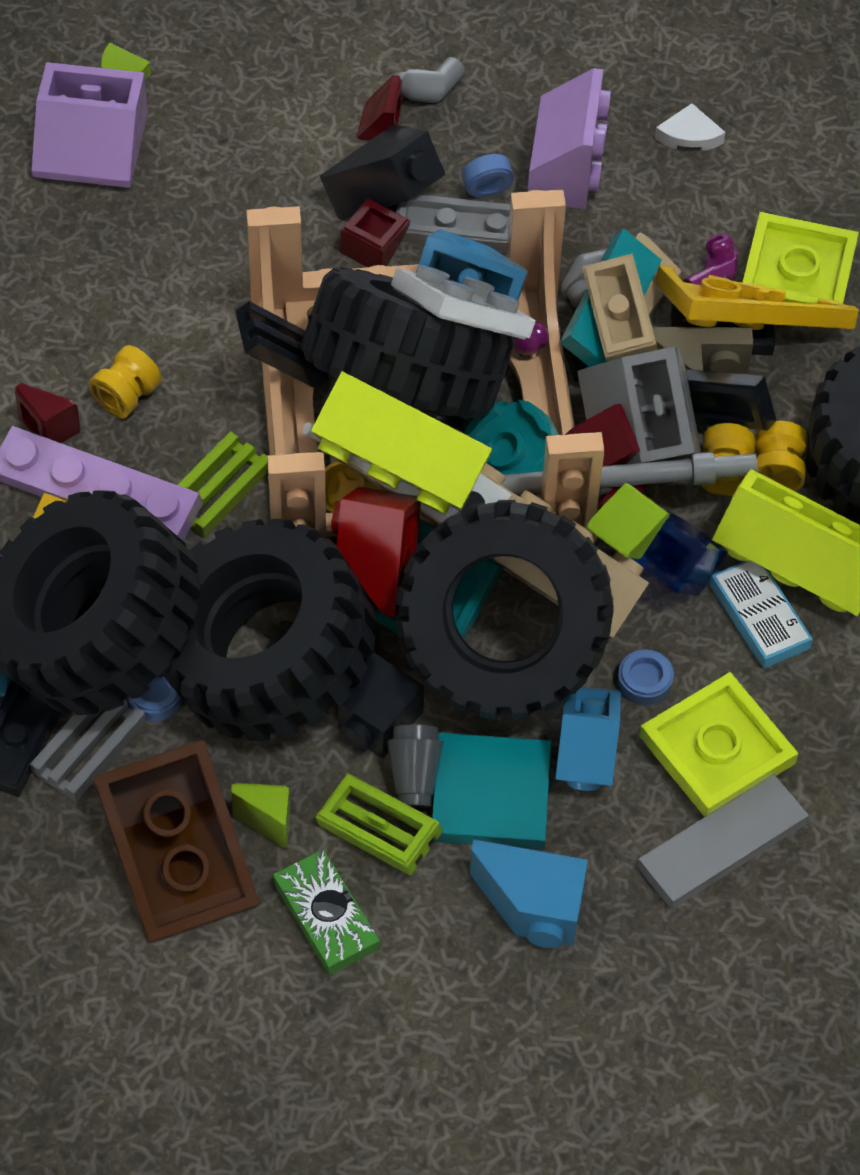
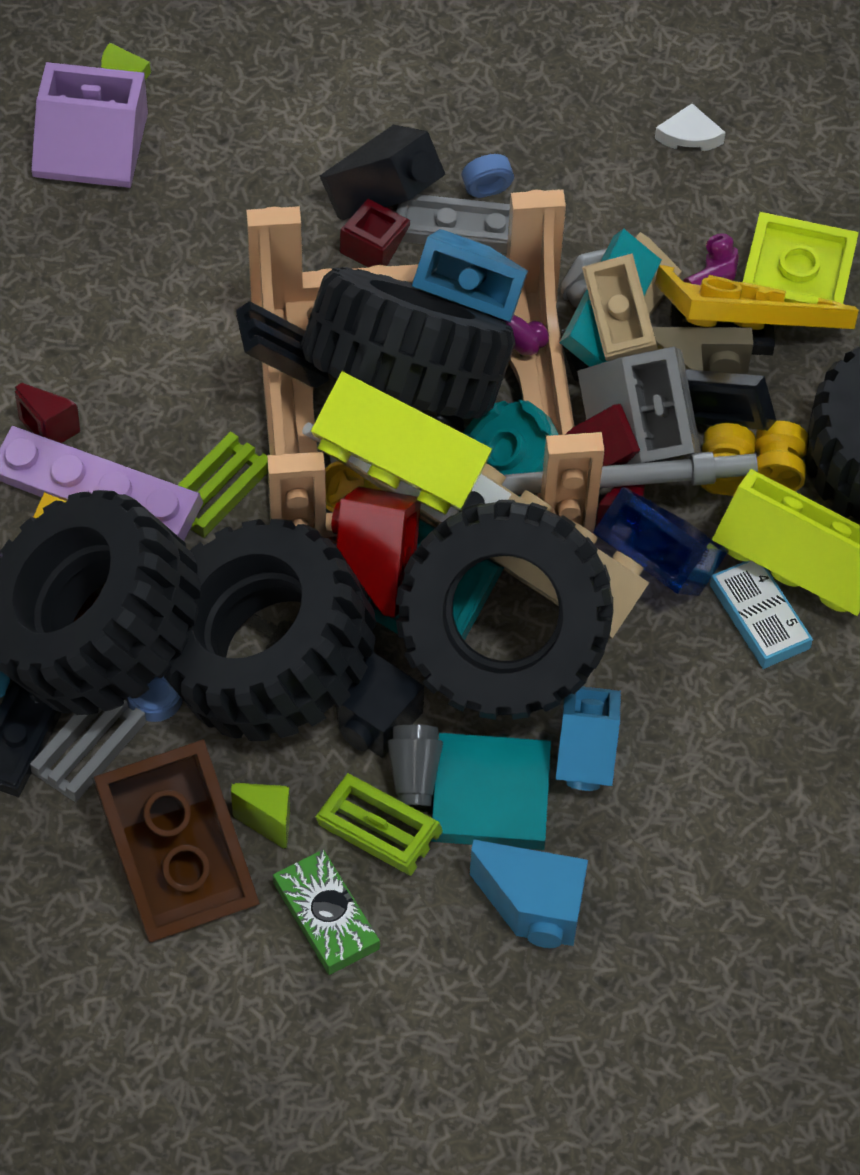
yellow wheel [88,345,162,419] -> none
dark red slope [357,75,402,141] -> none
white piece [391,265,536,339] -> none
light grey arm [397,57,465,103] -> none
lavender slope [528,68,611,209] -> none
lime slope [586,483,670,559] -> none
medium blue tile [617,649,674,706] -> none
light grey tile [637,774,809,910] -> none
neon yellow plate [639,672,799,817] -> none

